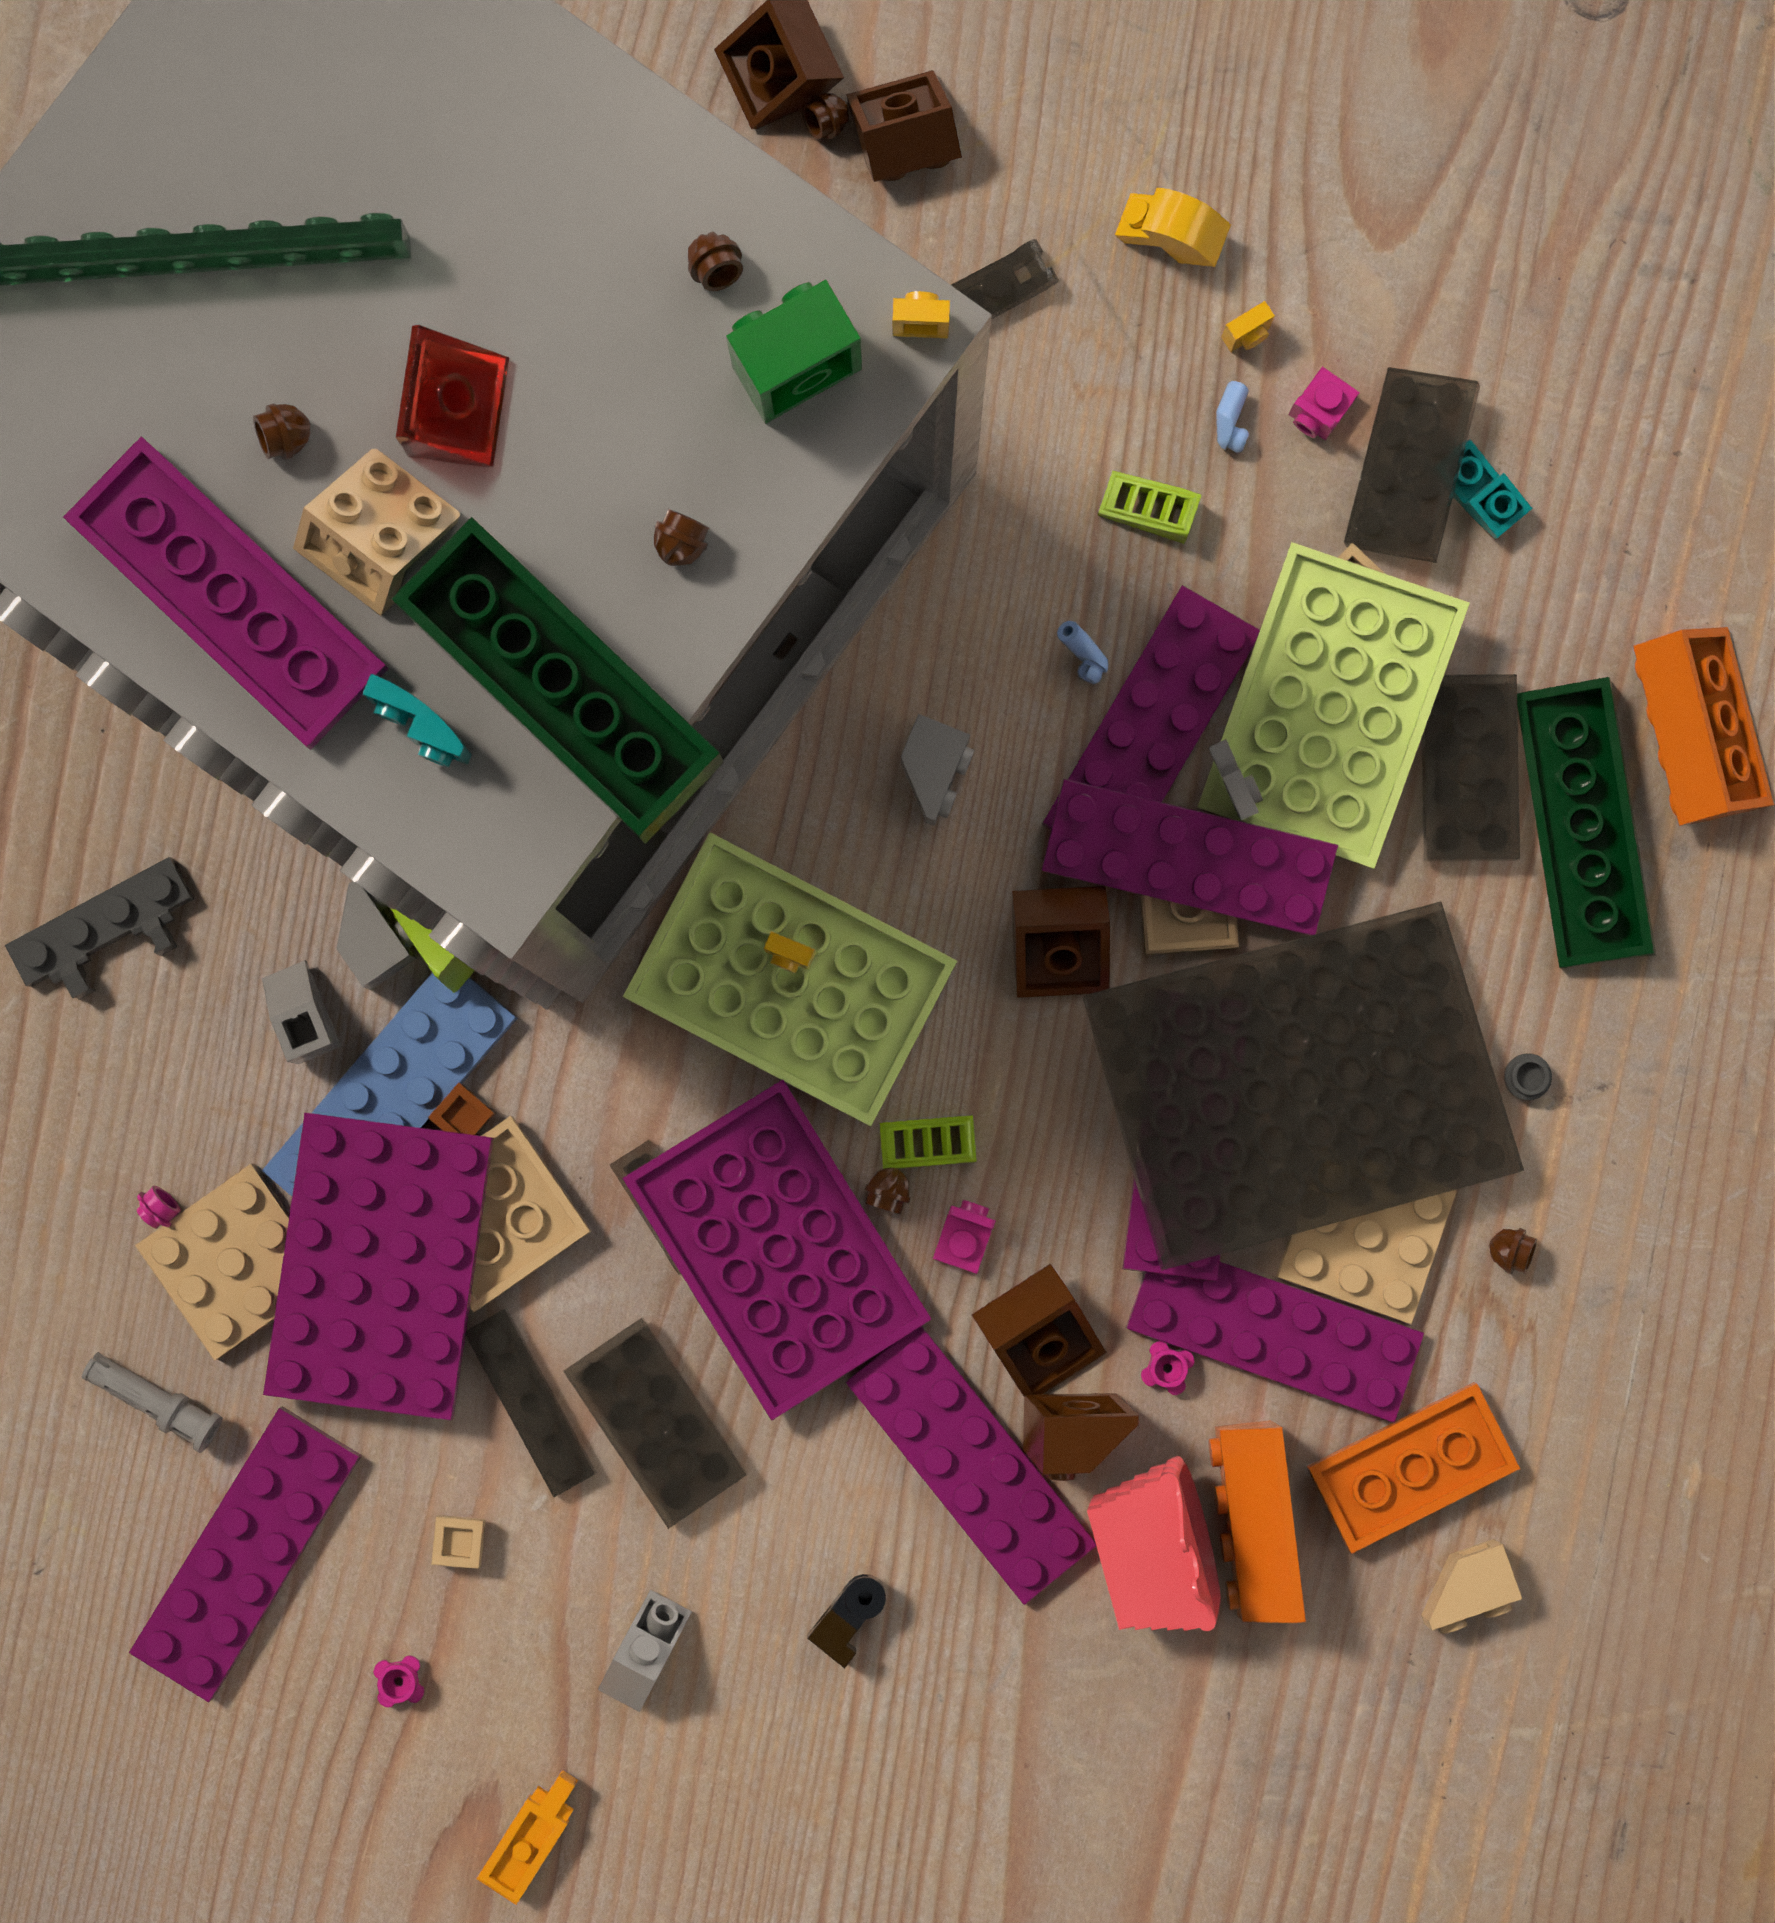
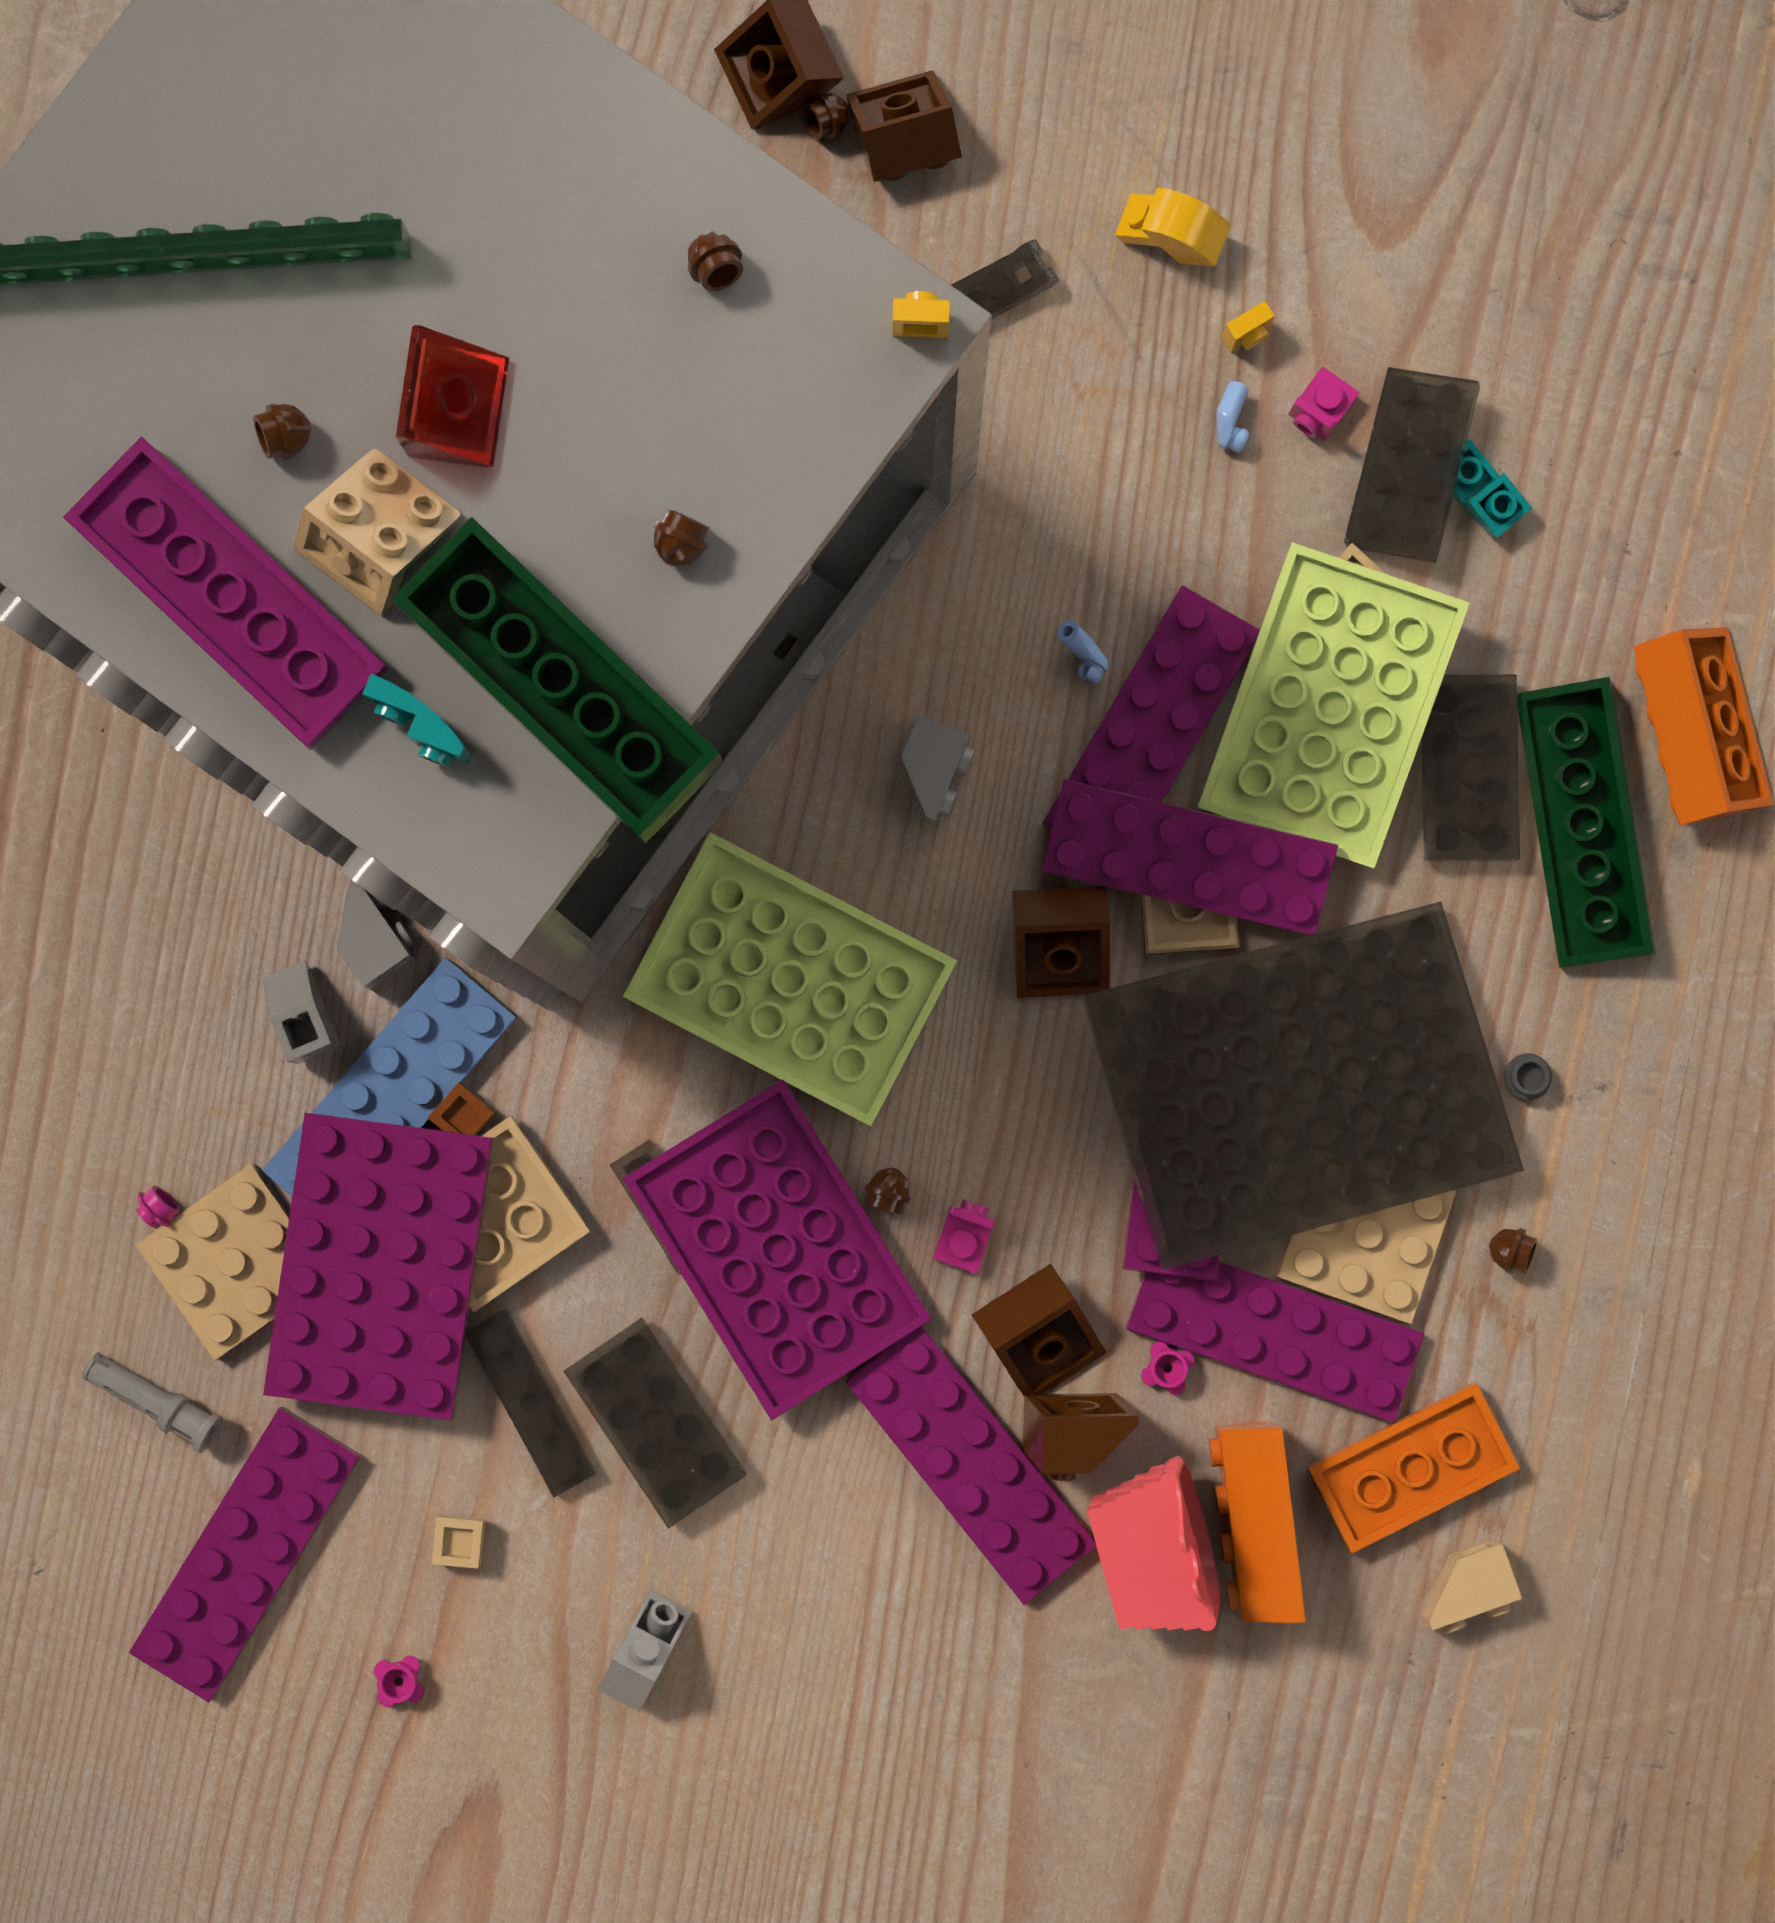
dark grey hinge [5,857,195,1000] -> none
lime slope [391,909,475,993] -> none
light orange hinge [476,1770,578,1905] -> none
green brick [726,279,862,424] -> none
yellow plate [764,931,816,974] -> none
leg [807,1574,886,1669] -> none
lime slope [880,1115,977,1169] -> none
lime slope [1098,471,1202,544] -> none
light grey plate [1208,739,1263,821] -> none

